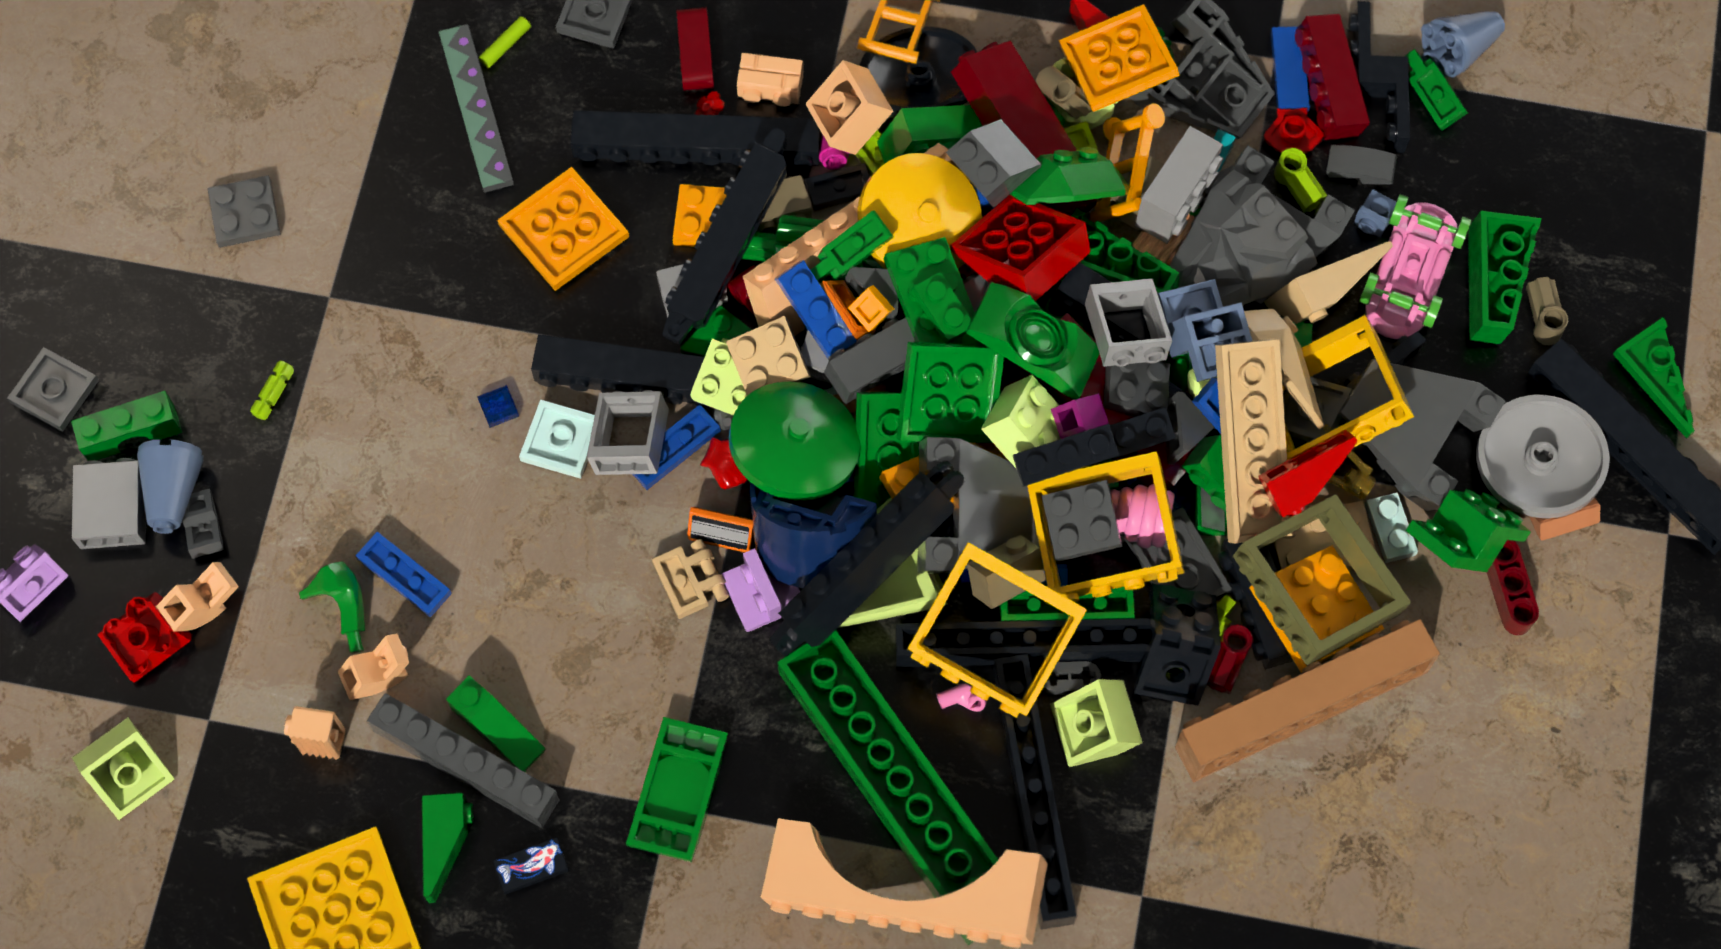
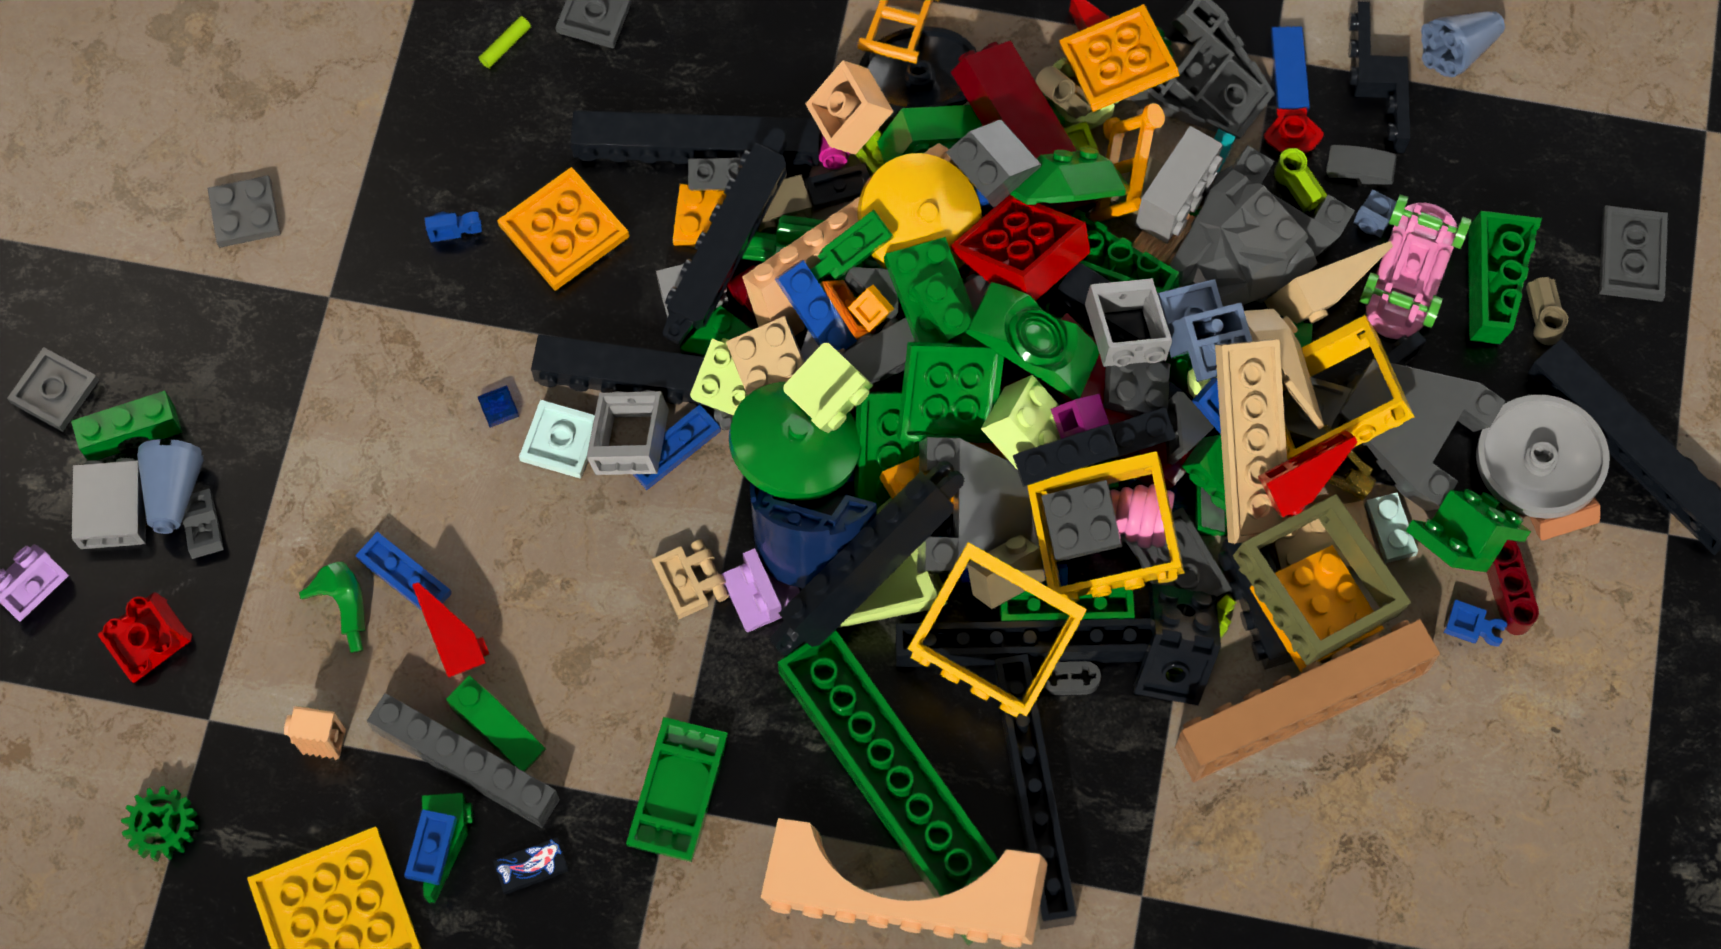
yellowish green slope [72,717,174,820] -> none
light nougat brick [156,562,239,632] -> none
lime axle [250,360,294,420] -> none
light nougat brick [338,634,410,700] -> none
tile [439,24,514,193] -> none
dark red beam [677,7,714,91] -> none
slope [687,507,754,552] -> none
red plant [695,91,724,115] -> none
red animal [700,438,748,490] -> none
light nougat brick [737,53,804,106] -> none
bright pink arm [936,684,986,712] -> none
yellowish green slope [1050,679,1143,767] -> none
dark red piece [1207,625,1253,694] -> none
dark red brick [1295,14,1370,140] -> none
green hinge [1405,49,1468,131] -> none
green wing [1613,317,1695,439] -> none
none -> green gear [121,786,198,862]
none -> blue plate [404,809,457,885]
none -> red slope [412,582,490,678]
none -> blue plate [425,212,482,242]
none -> dark grey bracket [688,158,741,191]
none -> yellowish green bracket [783,343,873,434]
none -> blue plate [1443,599,1507,647]
none -> dark grey tile [1599,205,1668,302]

